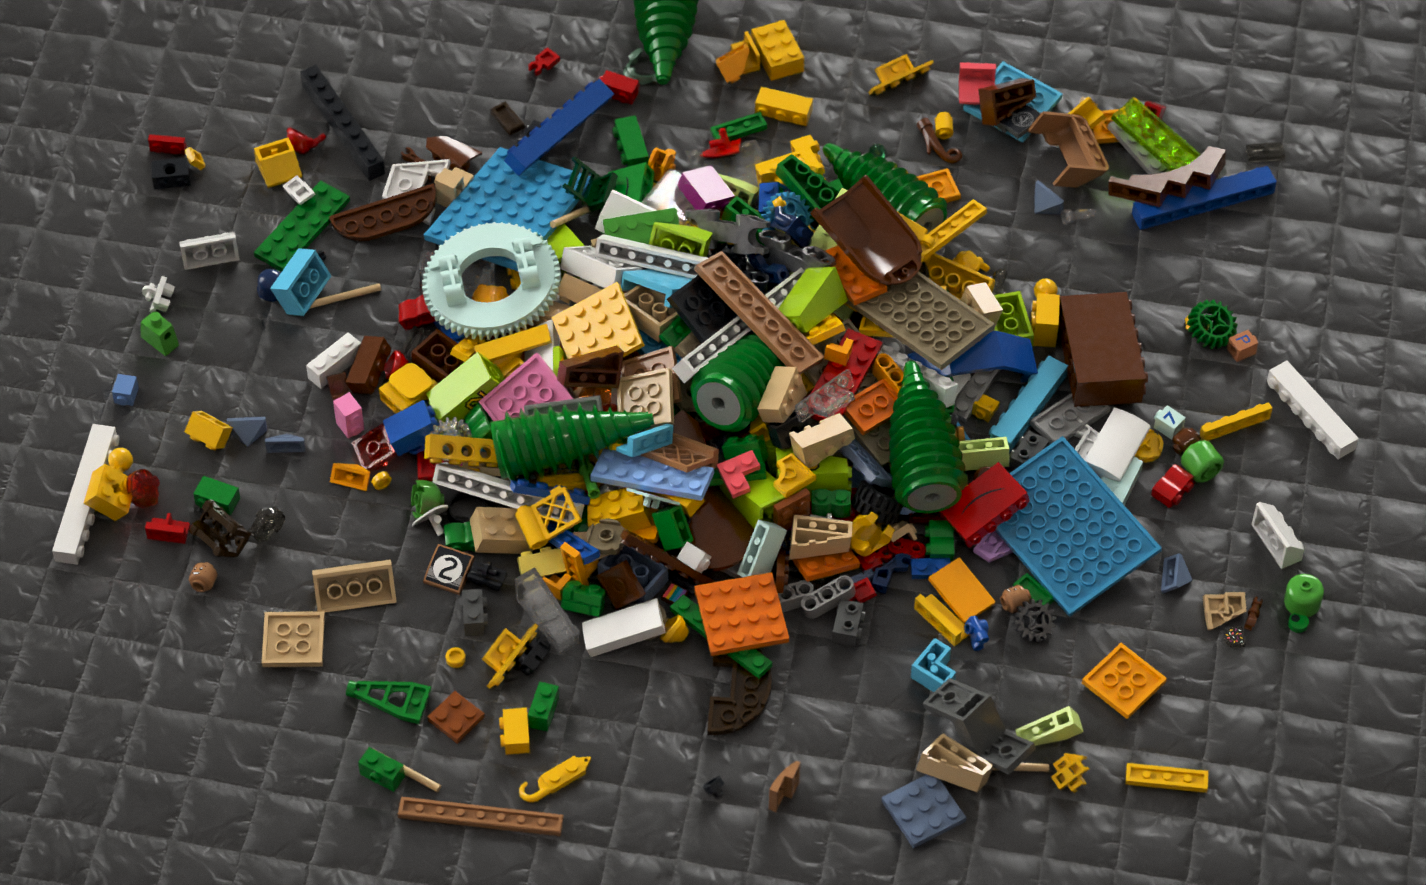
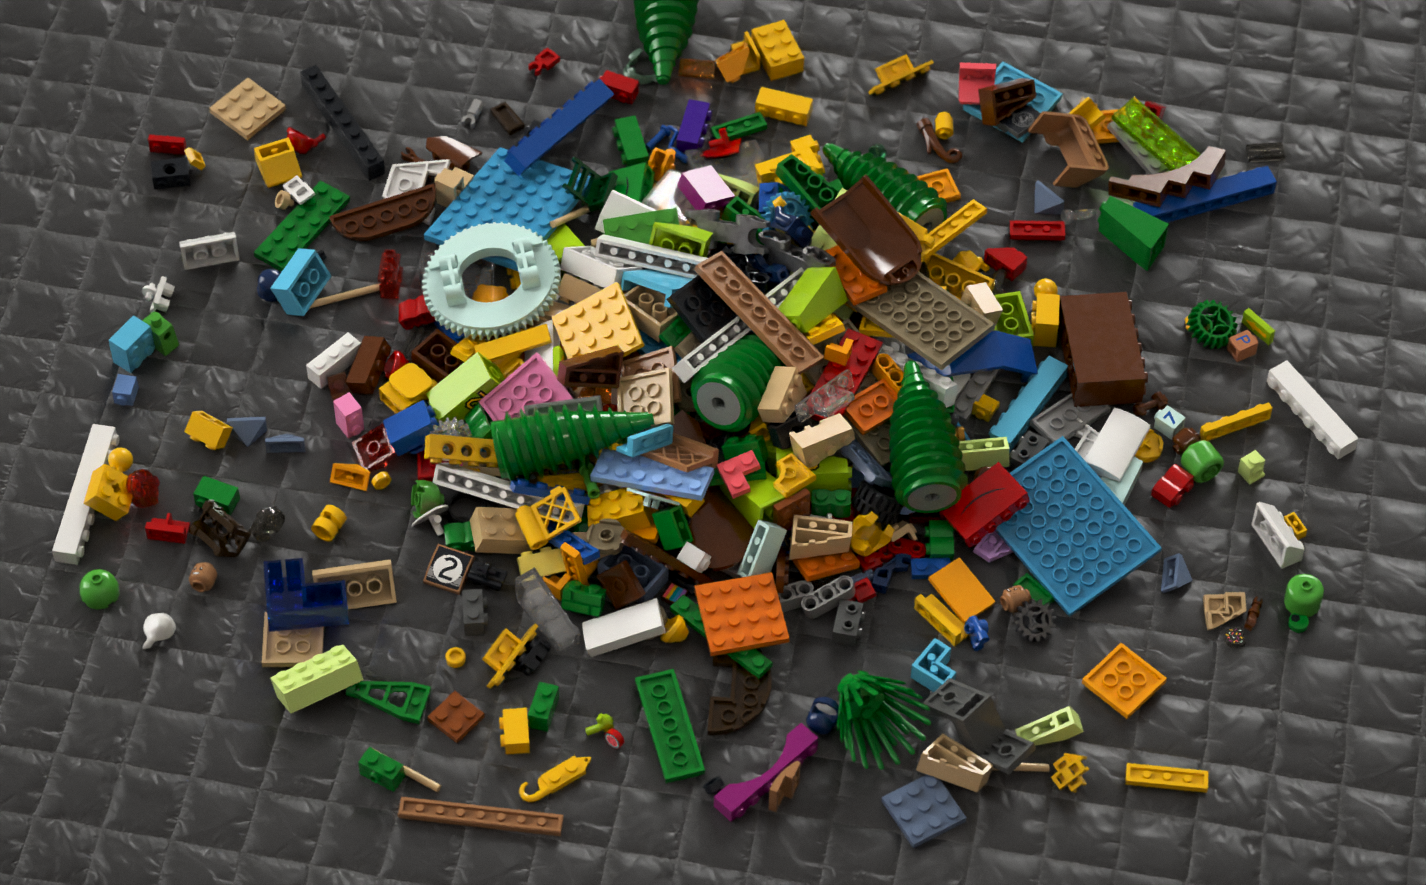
none -> bright green cylinder [79,569,120,610]
none -> medium azure brick [108,315,155,373]
none -> white hat [143,613,176,649]
none -> tan plate [209,78,286,140]
none -> clear blue piece [263,558,349,632]
none -> yellowish green brick [271,644,363,714]
none -> tan tile [275,190,294,210]
none -> yellow wheel [311,505,347,542]
none -> clear red hips [377,249,404,299]
none -> light grey bar [462,99,484,129]
none -> lime plate [585,713,614,736]
none -> tile [604,729,624,749]
none -> green plate [635,669,705,783]
none -> blue piece [645,125,690,164]
none -> dark purple brick [677,99,713,155]
none -> clear orange plate [679,58,716,79]
none -> magenta arch [714,723,818,822]
none -> dark blue helmet [806,697,839,735]
none -> green plant [837,670,931,770]
none -> red slope [984,247,1028,281]
none -> red plate [1009,220,1065,240]
none -> green slope [1097,196,1169,271]
none -> reddish brown bar [1133,391,1169,416]
none -> yellowish green brick [1238,450,1265,485]
none -> lime tile [1242,308,1275,345]
none -> yellow piece [1284,512,1307,540]

